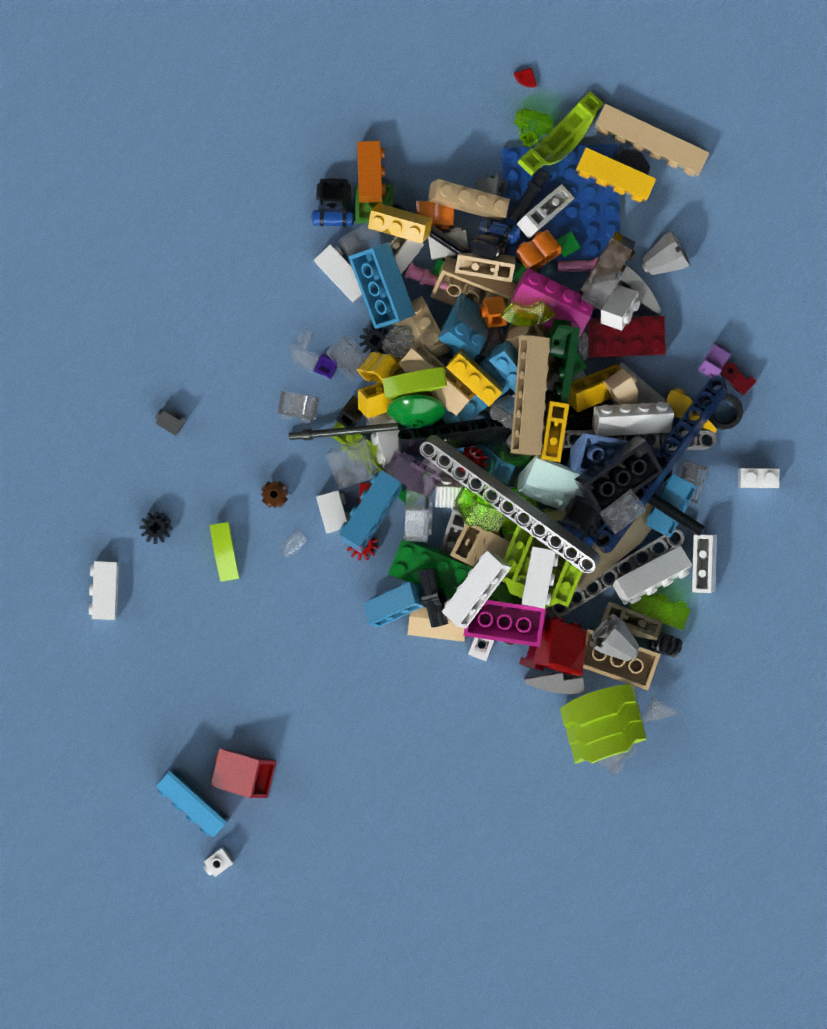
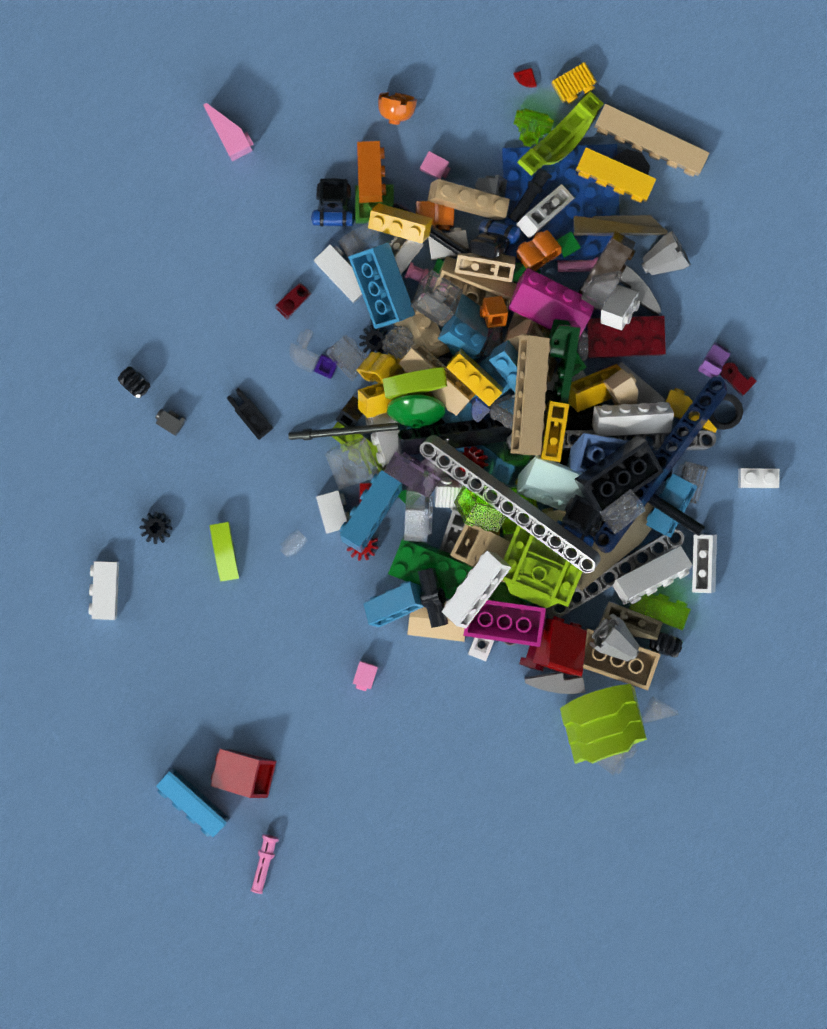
white brick [203,847,235,877] -> none
reddish brown brick [261,481,288,508] -> none
clear brick [277,391,320,424] -> none
clear neon green tile [500,300,555,326] -> none
white brick [521,546,559,609] -> none
none -> black gear [118,366,151,398]
none -> bright pink slope [203,103,254,161]
none -> black hinge [227,388,274,440]
none -> bright pink pin [250,834,279,894]
none -> dark red leg [275,283,312,320]
none -> bright pink brick [353,661,378,691]
none -> orange cylinder [378,92,417,125]
none -> clear brick [411,269,463,327]
none -> bright pink brick [420,151,451,180]
none -> clear blue tile [471,396,491,423]
none -> yellow brick [551,62,597,104]
none -> dark tan wedge [573,215,668,236]

